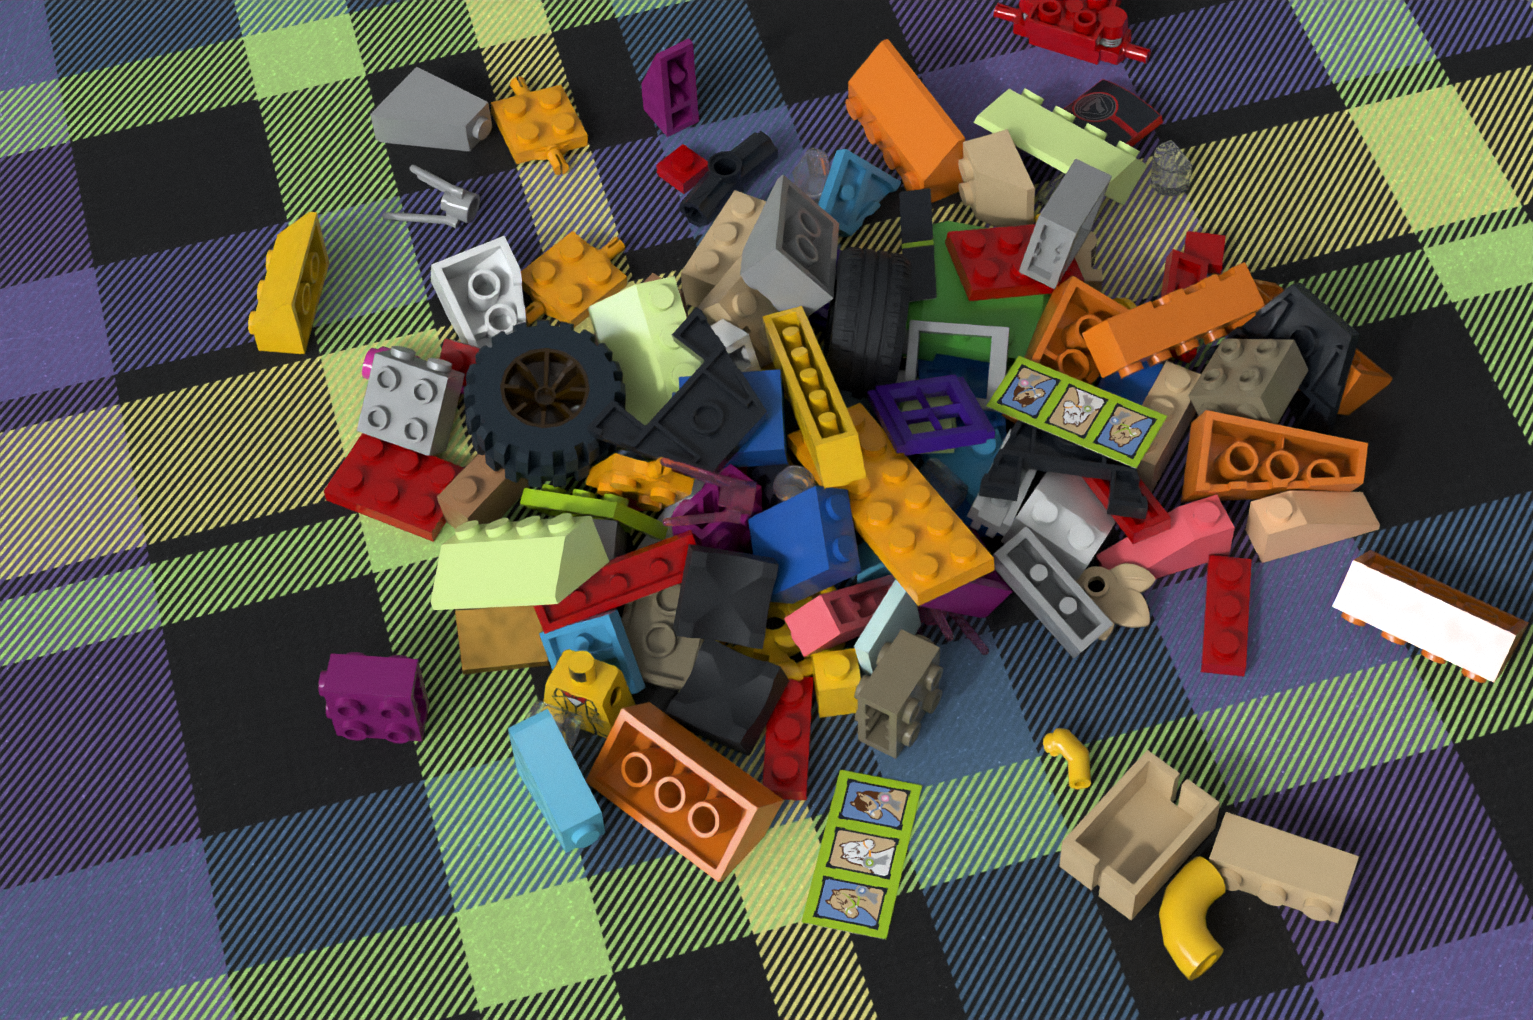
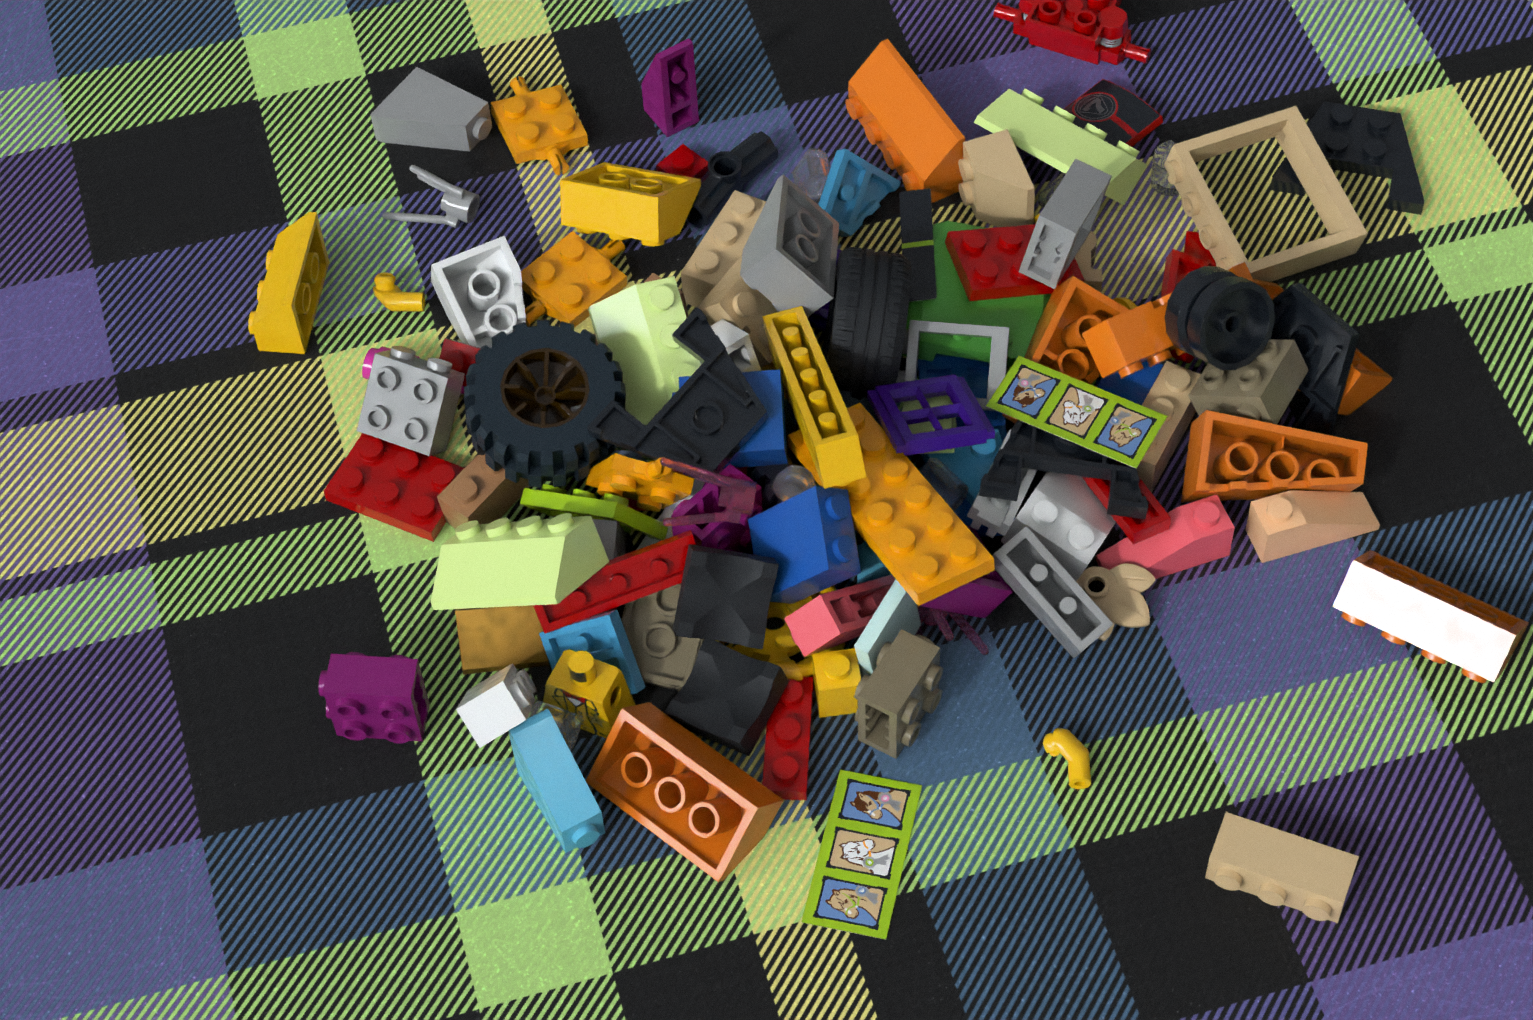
tan piece [1059,750,1220,920] -> none
yellow cylinder [1159,857,1226,981] -> none
red plate [1201,555,1252,677] -> none
none -> yellow arm [373,272,425,312]
none -> white brick [456,663,537,748]
none -> yellow slope [560,162,701,246]
none -> tan window [1164,106,1368,282]
none -> black wheel [1165,266,1275,370]
none -> black wing [1270,101,1424,215]

